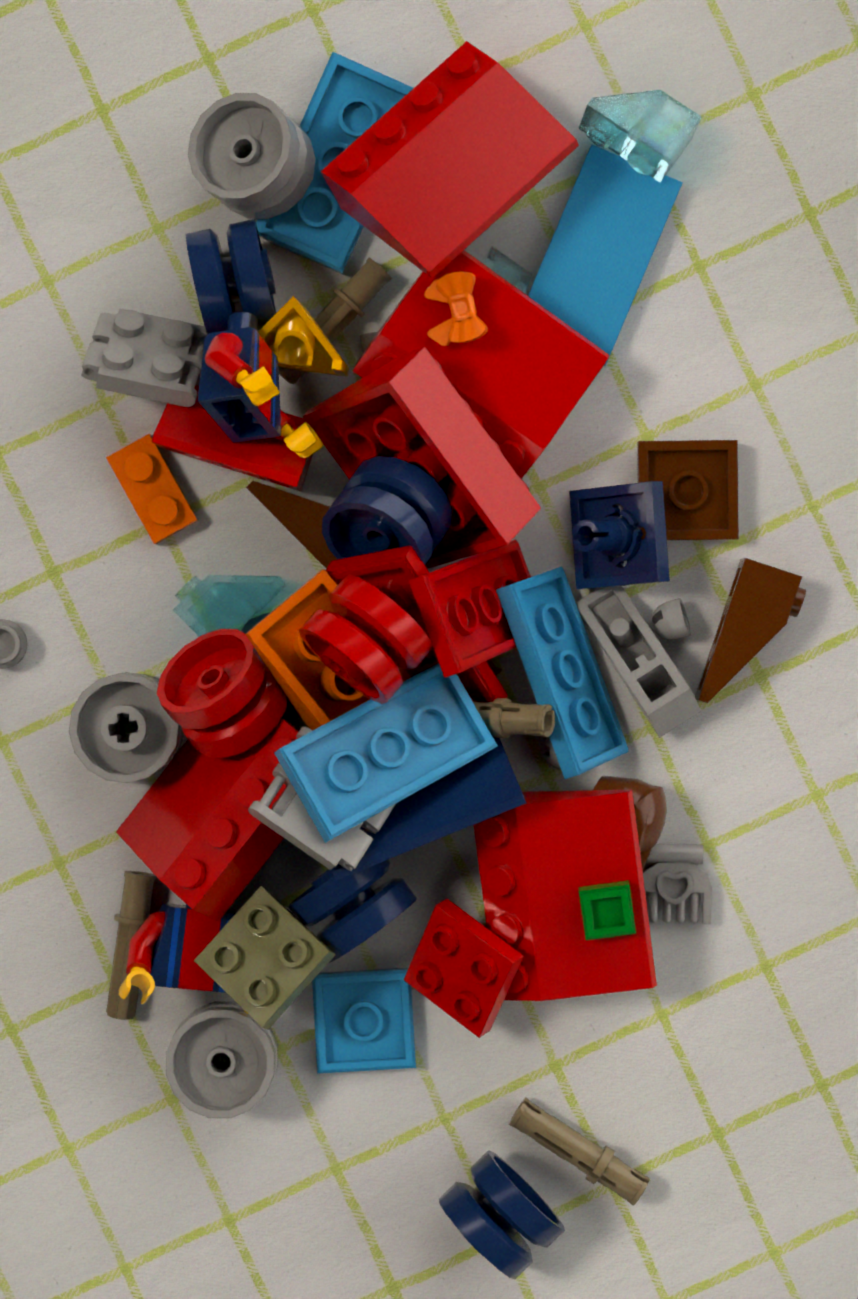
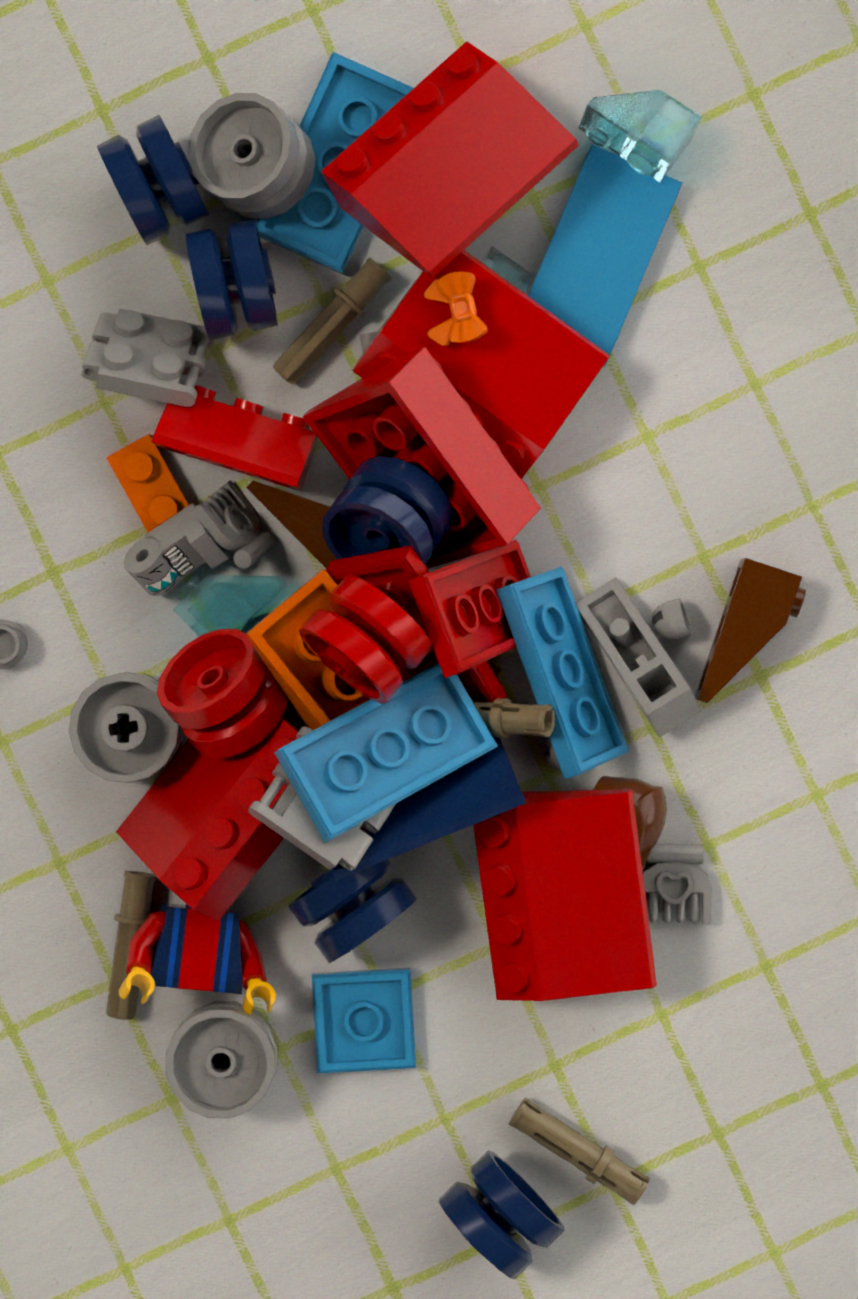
olive plate [194,886,336,1030] -> none
torso [198,312,323,458] -> none
yellow slope [258,295,349,377] -> none
red plate [404,899,524,1038] -> none
dark blue plate [569,481,670,589] -> none
green tile [578,880,636,940] -> none
reddish brown plate [637,440,739,541] -> none
none -> dark blue wheel [97,115,209,245]
none -> light grey leg [124,503,229,596]
none -> light grey piece [191,480,274,569]

